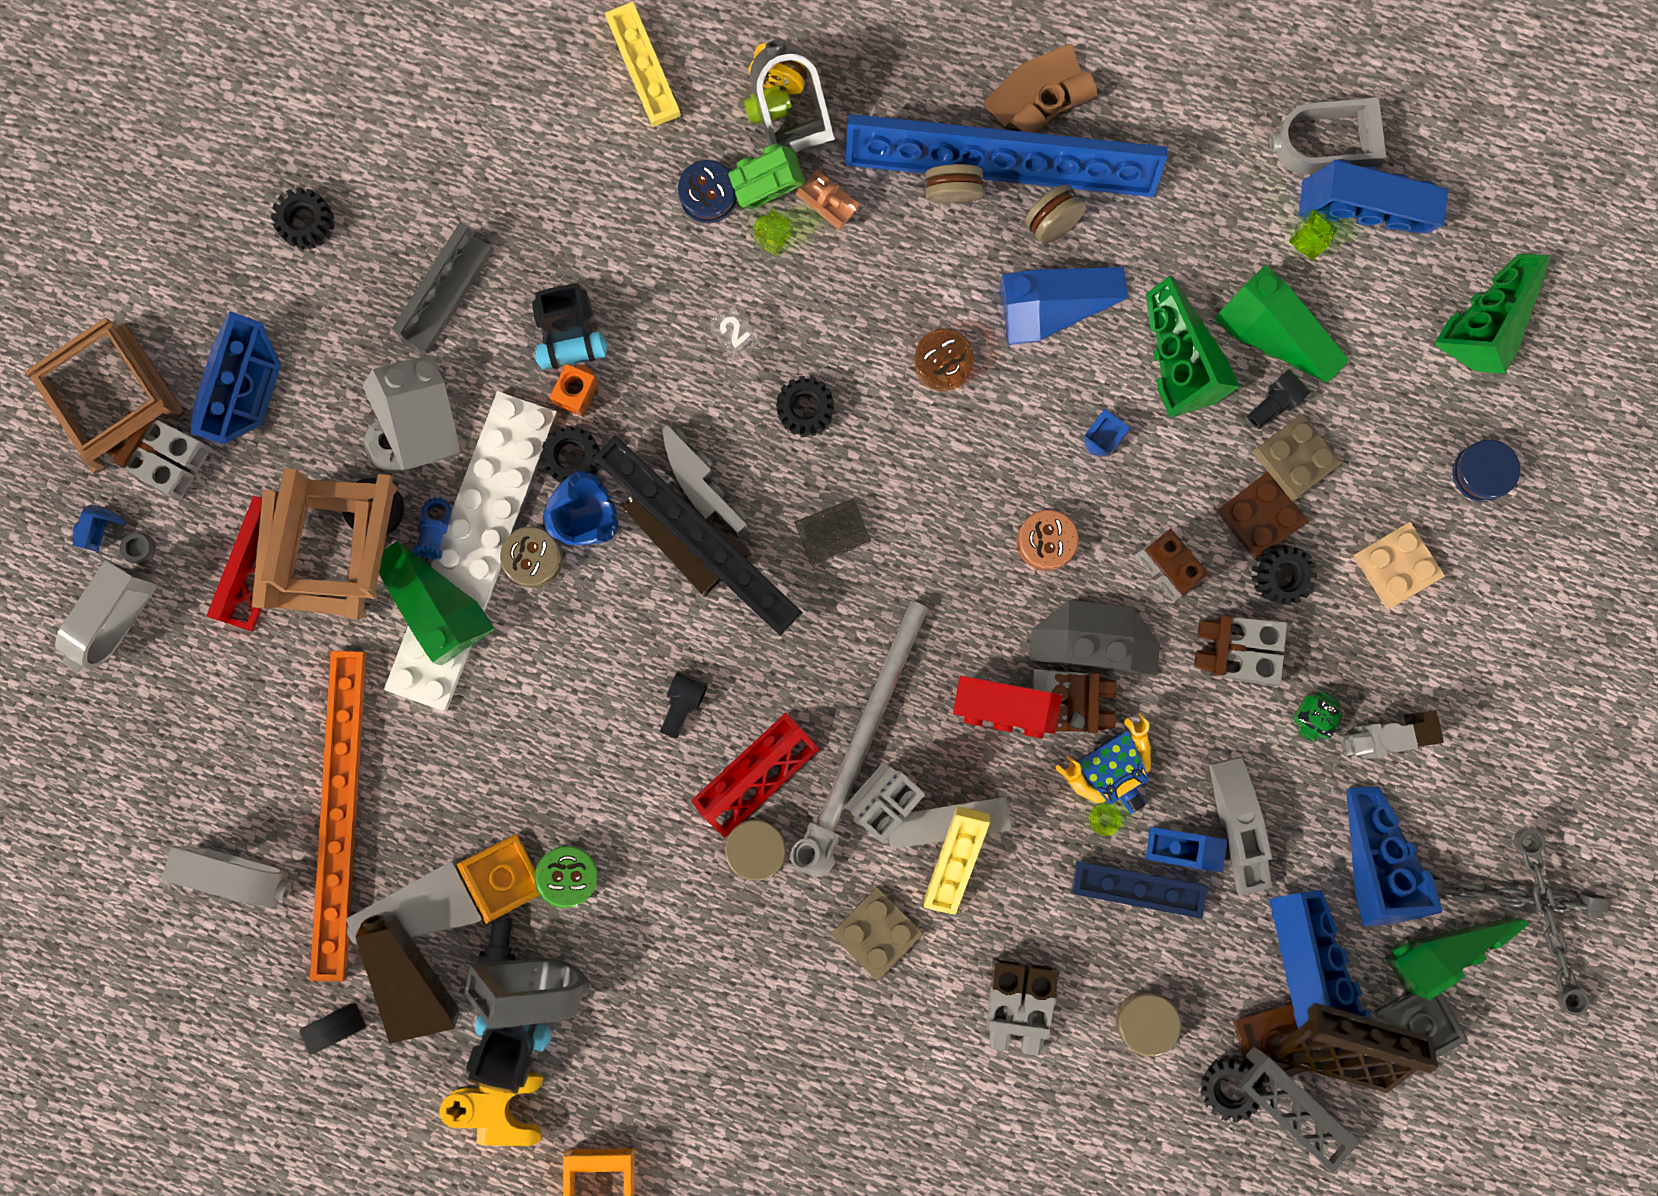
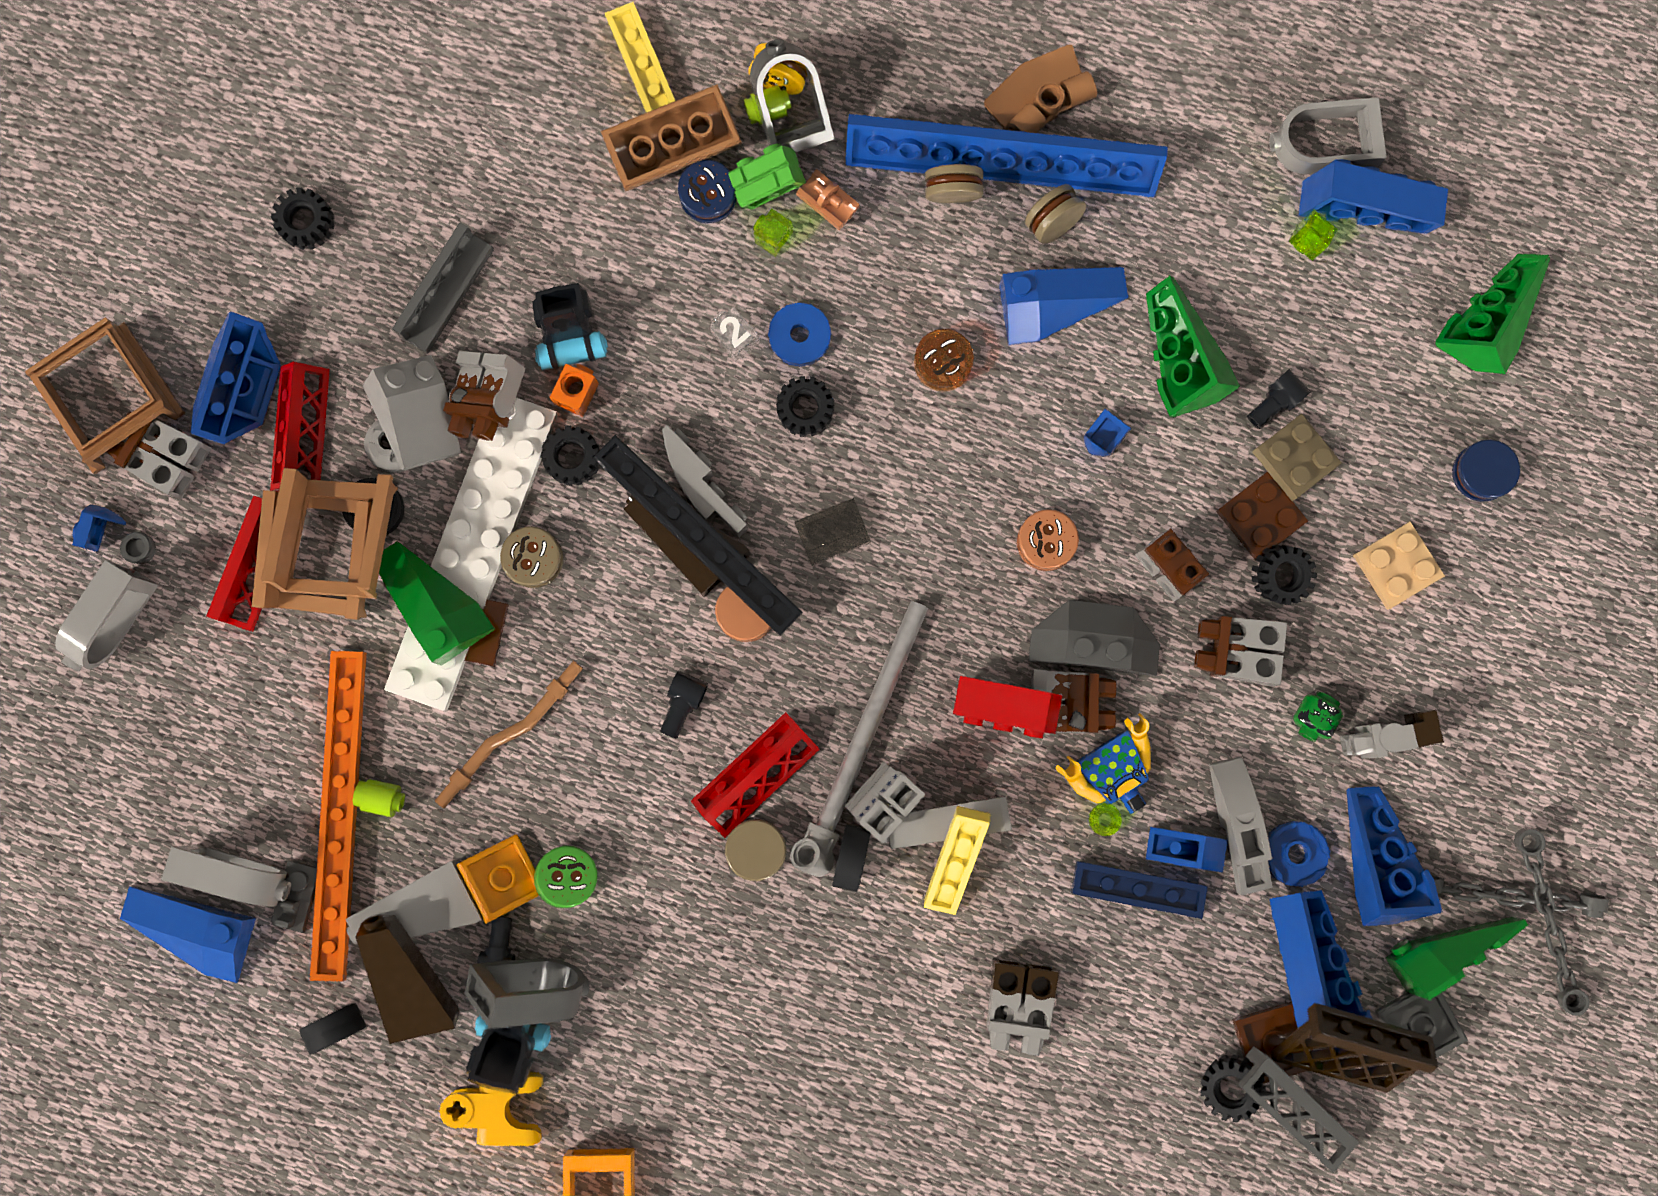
blue connector [413,497,451,560] -> none
blue hair [543,471,618,545] -> none
dark tan plate [831,886,923,981] -> none
dark tan head [1116,991,1181,1057] -> none
green wedge [1213,264,1349,383] -> none
none -> blue wedge [120,886,256,983]
none -> red fence [270,361,330,492]
none -> dark grey plate [271,860,317,933]
none -> lime brick [353,779,405,818]
none -> medium nougat bar [435,660,583,808]
none -> hips [443,351,526,441]
none -> reddish brown tile [464,600,509,667]
none -> medium nougat brick [601,84,742,192]
none -> nougat head [715,587,771,642]
none -> blue tile [768,302,831,367]
none -> black tyre [832,825,871,892]
none -> blue tile [1268,821,1330,887]

